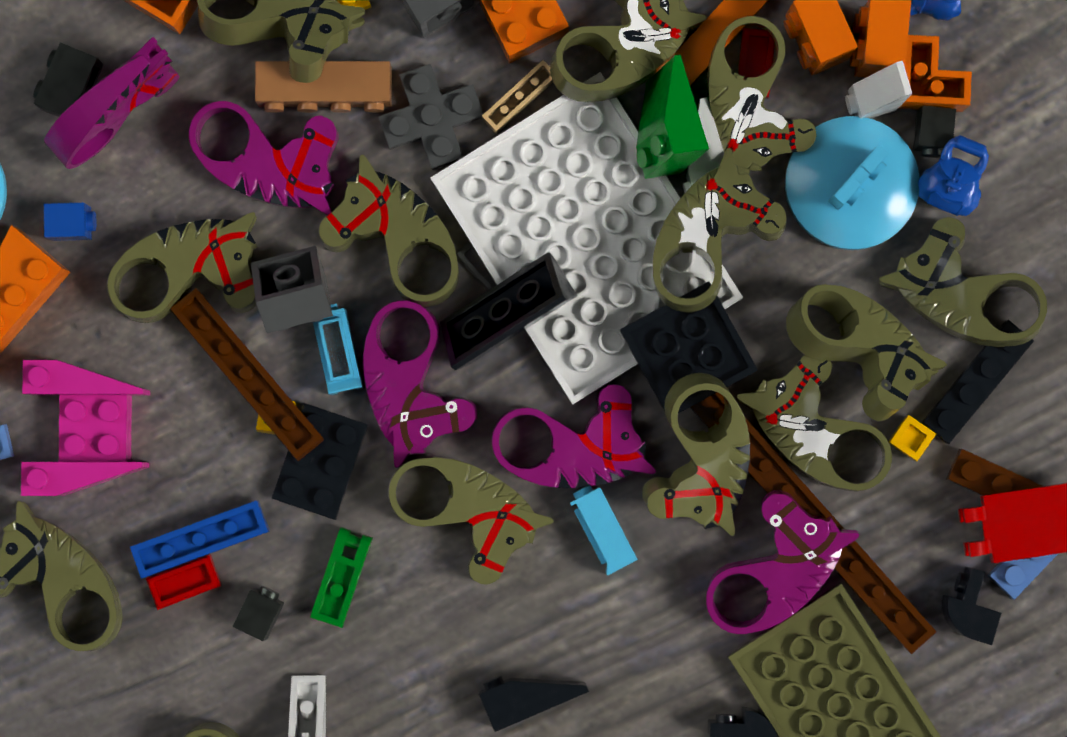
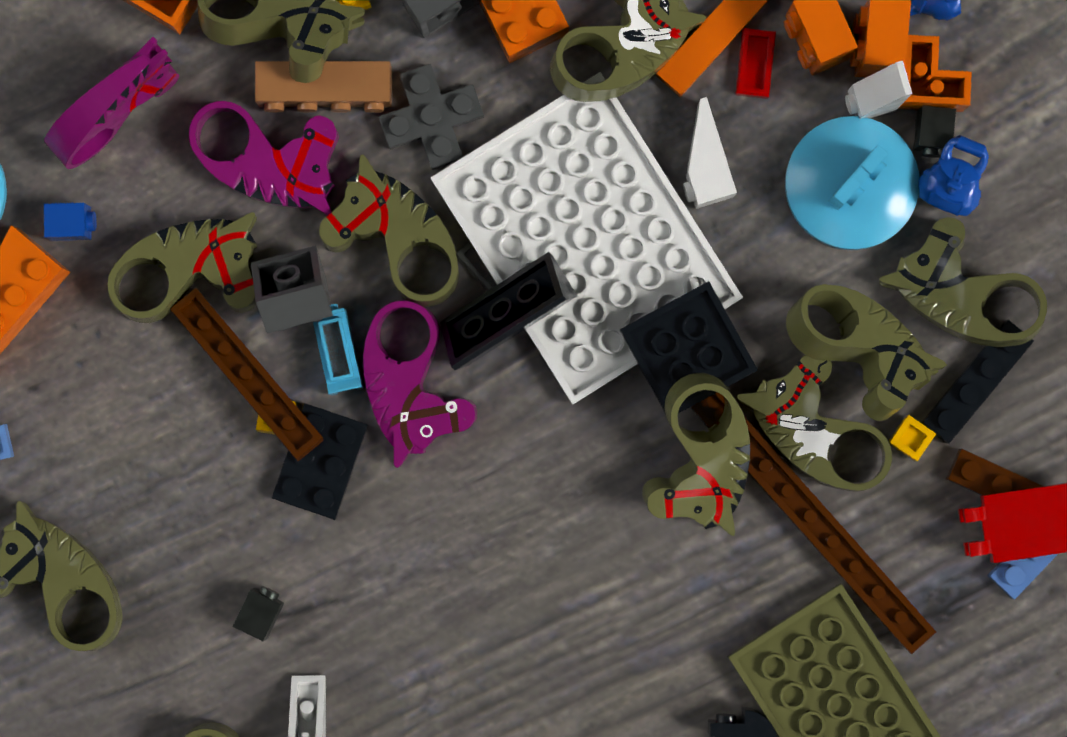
dark pink wedge [21,360,150,496] -> none
pearl dark grey brick [33,42,104,117] -> none
blue plate [130,500,270,579] -> none
red tile [146,554,222,610] -> none
green plate [310,527,373,628] -> none
olive animal [388,457,554,585] -> none
black slope [479,676,589,732] -> none
tan piece [482,60,553,134] -> none
magenta animal [491,384,656,488] -> none
medium azure window [570,486,638,575] -> none
green slope [636,55,709,179] -> none
olive animal [653,148,787,312] -> none
magenta animal [706,490,859,634] -> none
olive animal [707,16,816,171] -> none
black brick [942,567,1002,645] -> none

